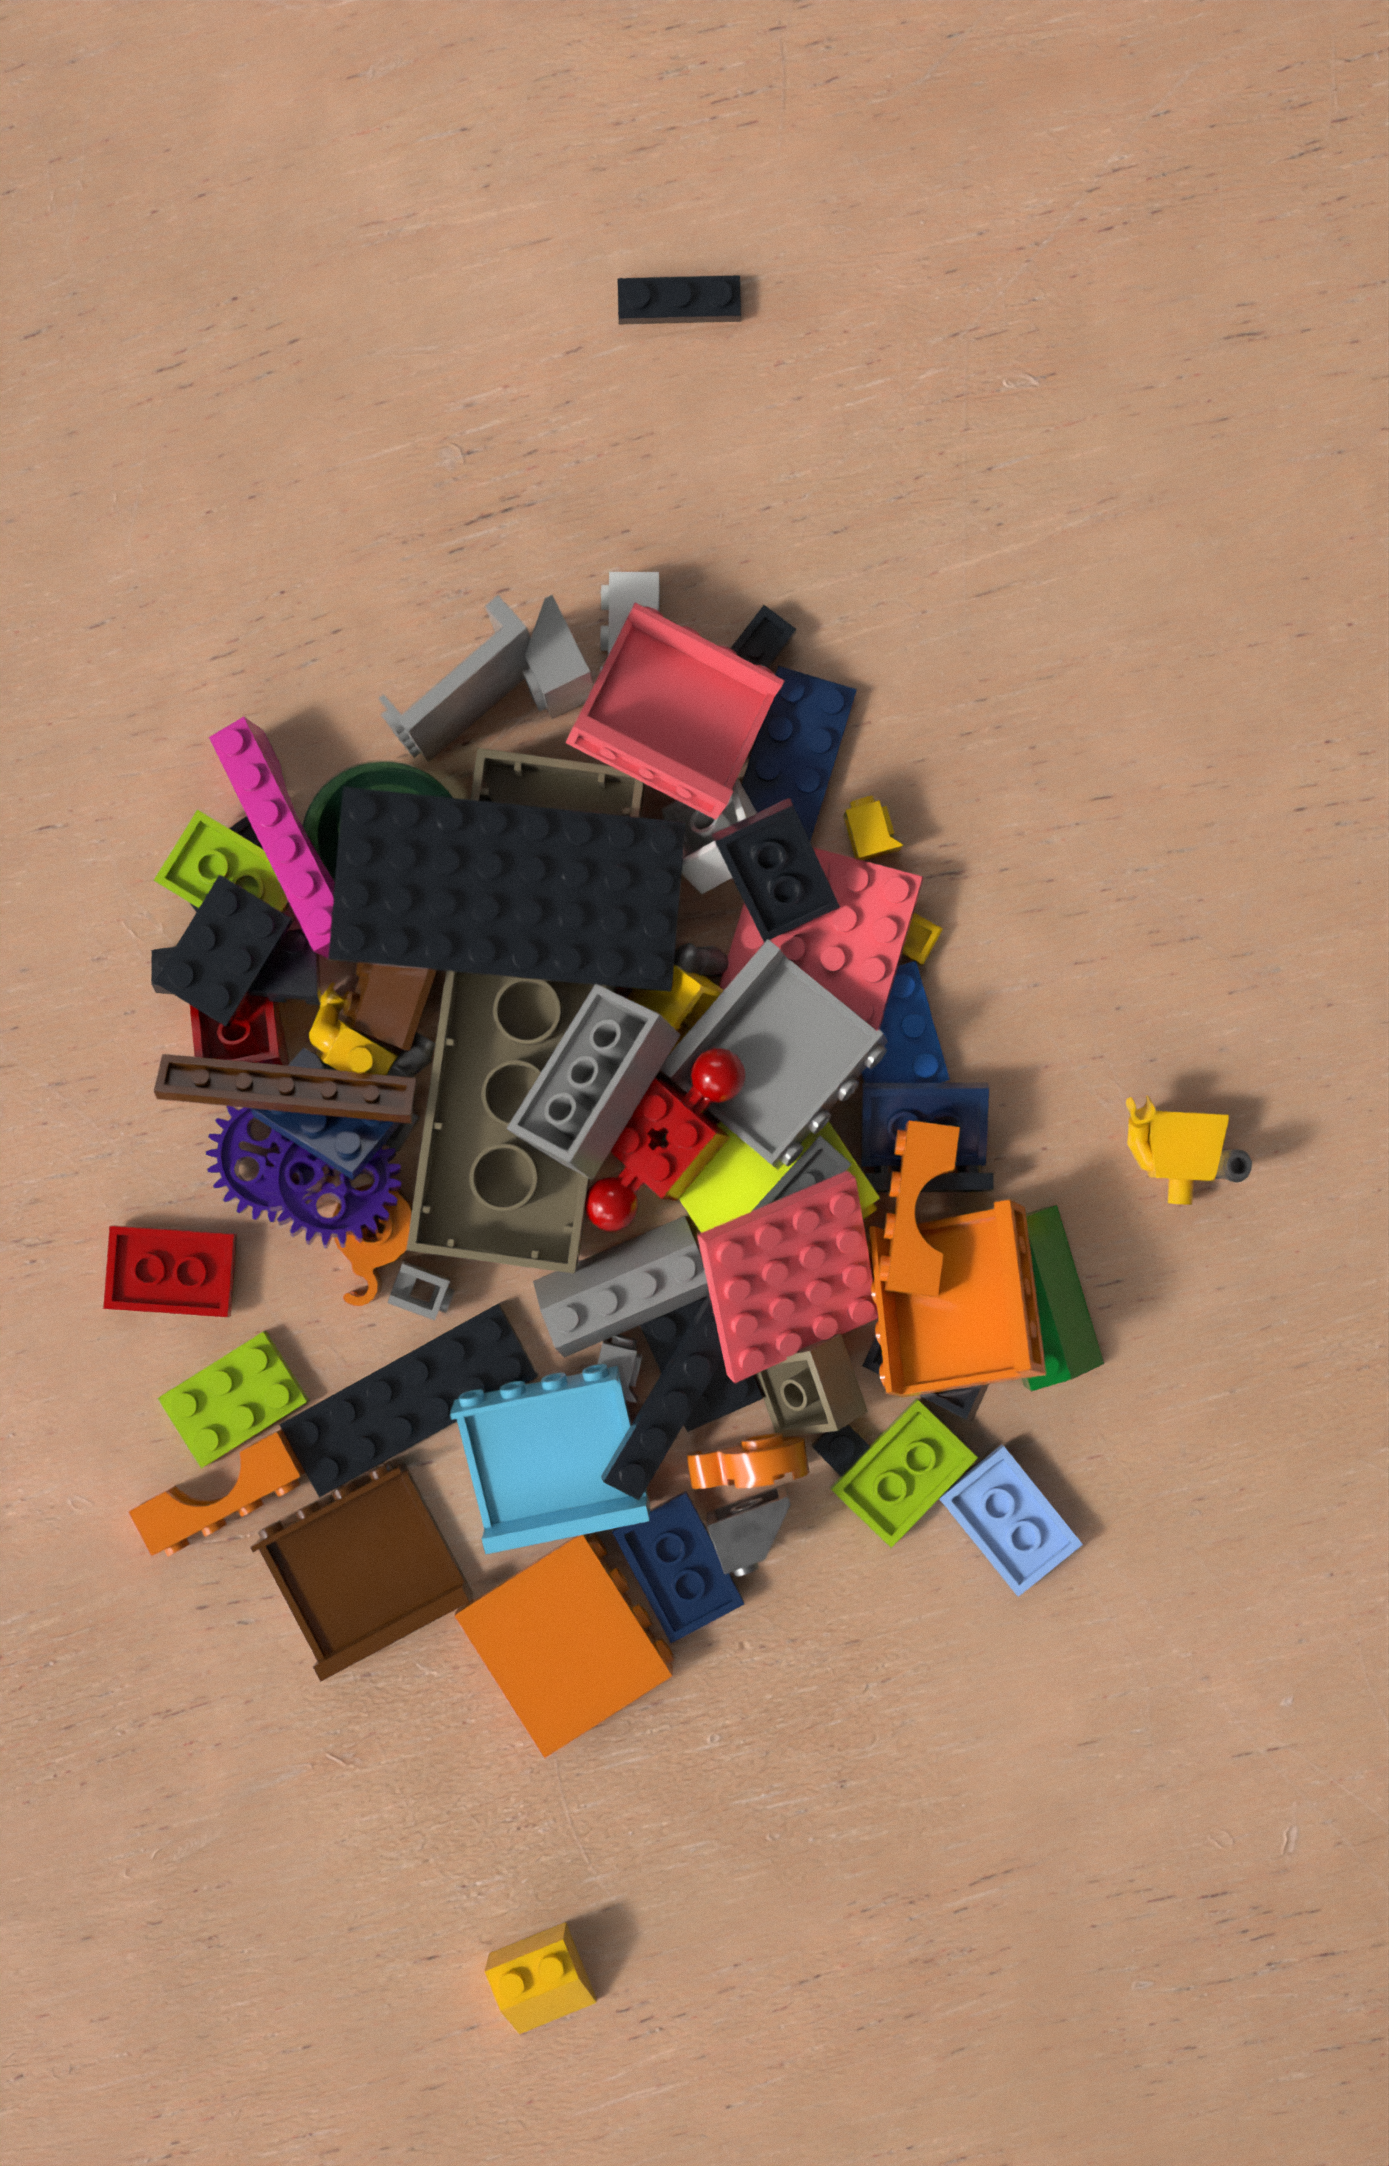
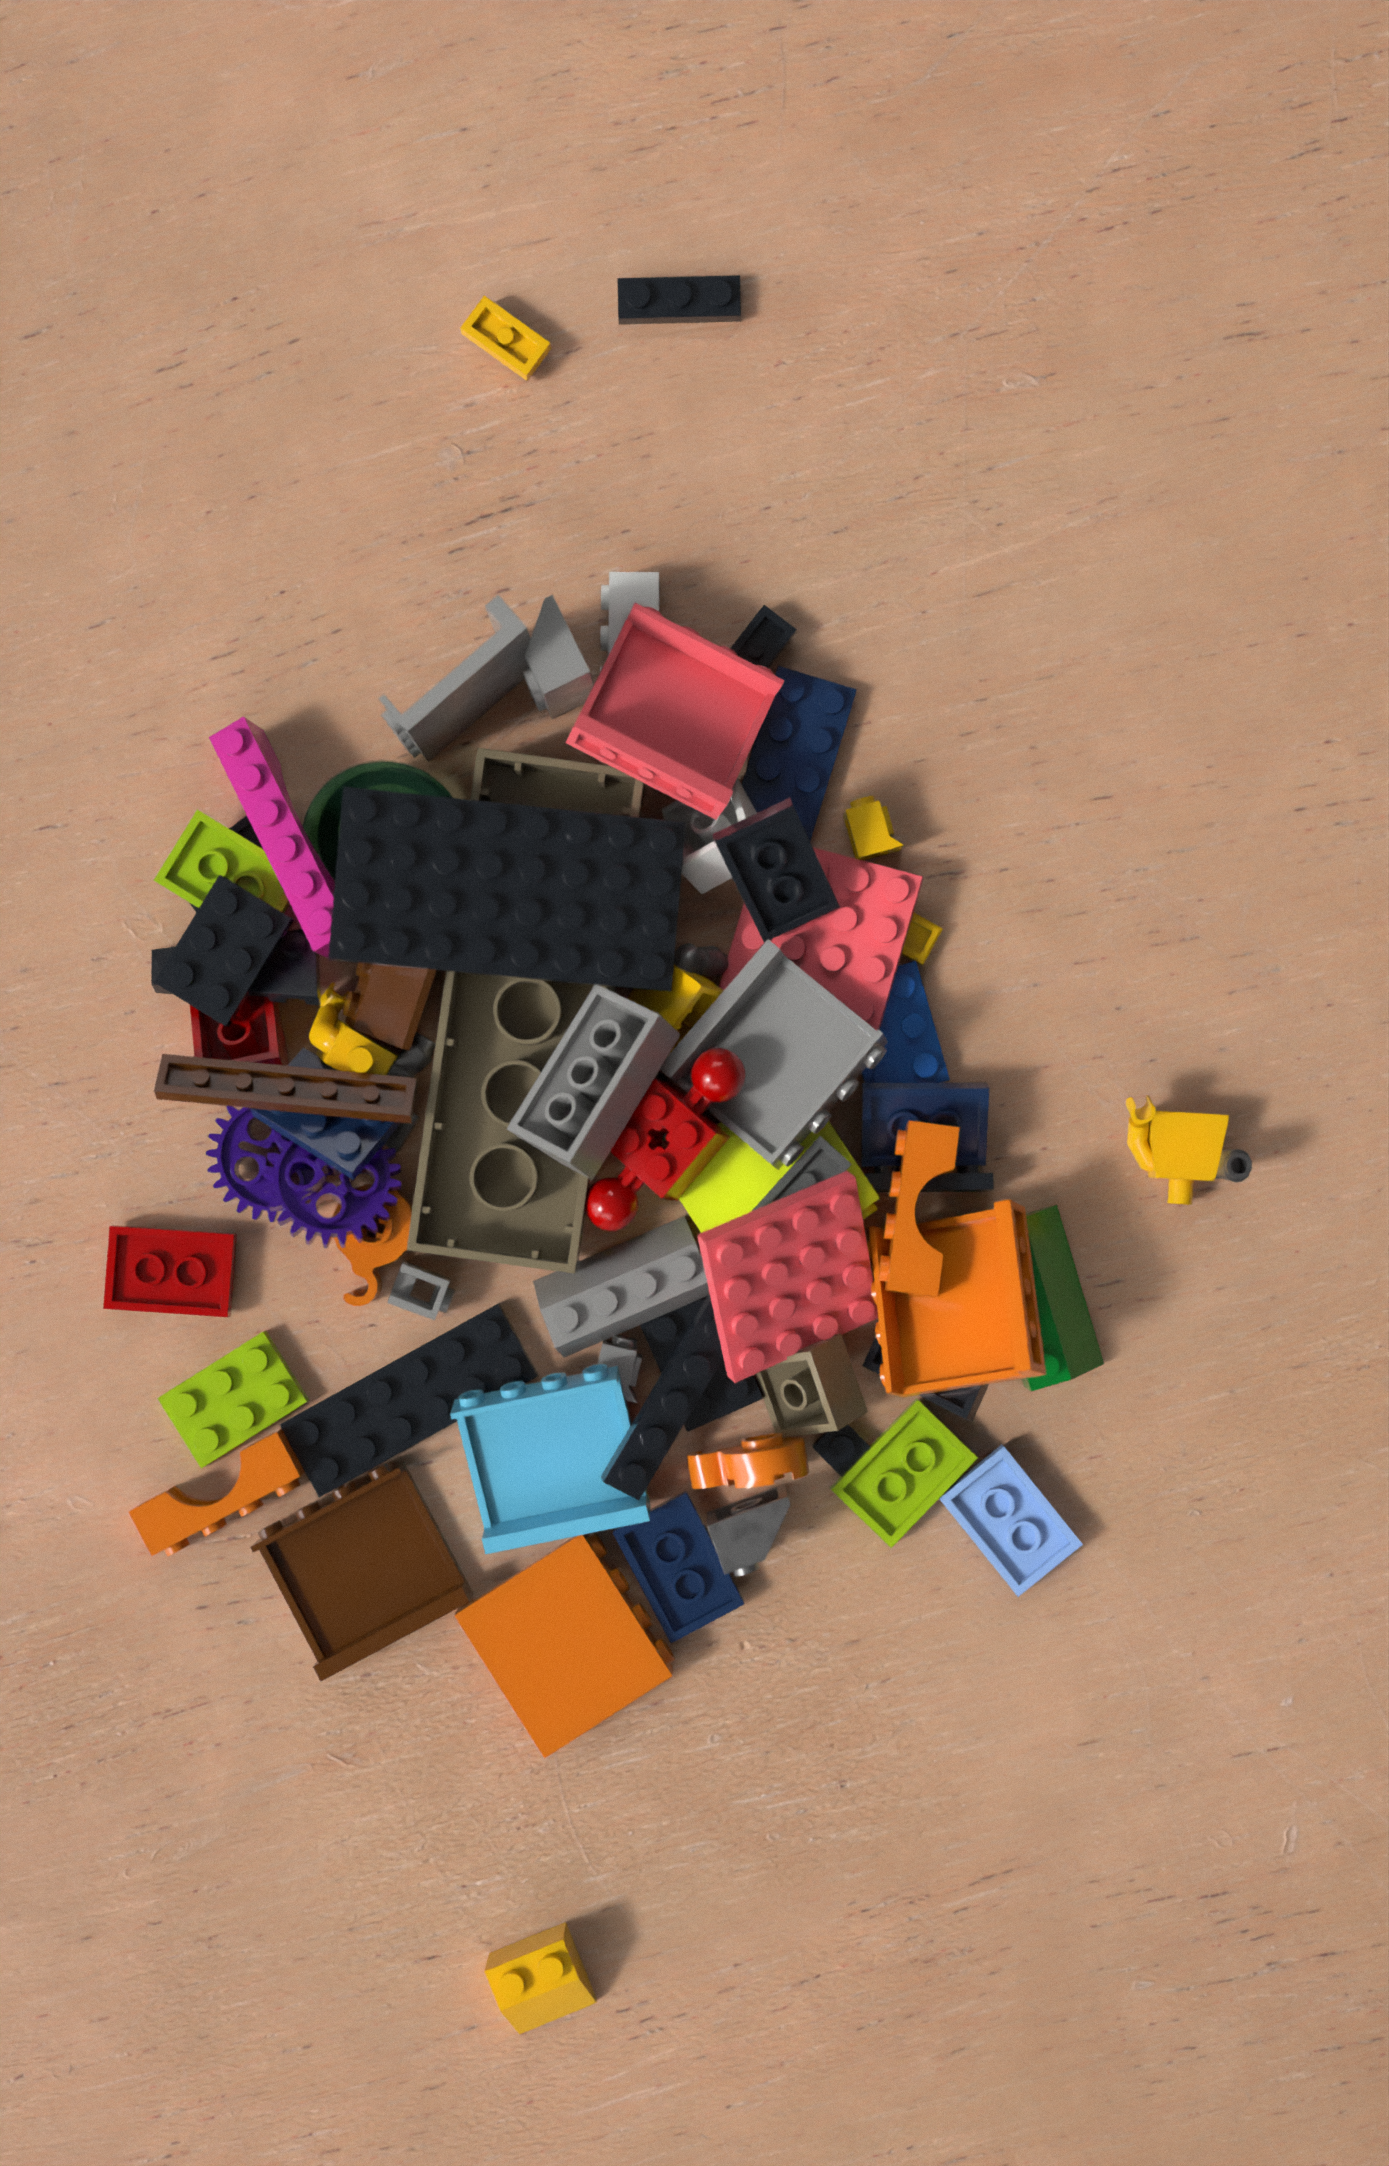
none -> yellow plate [460,296,551,381]

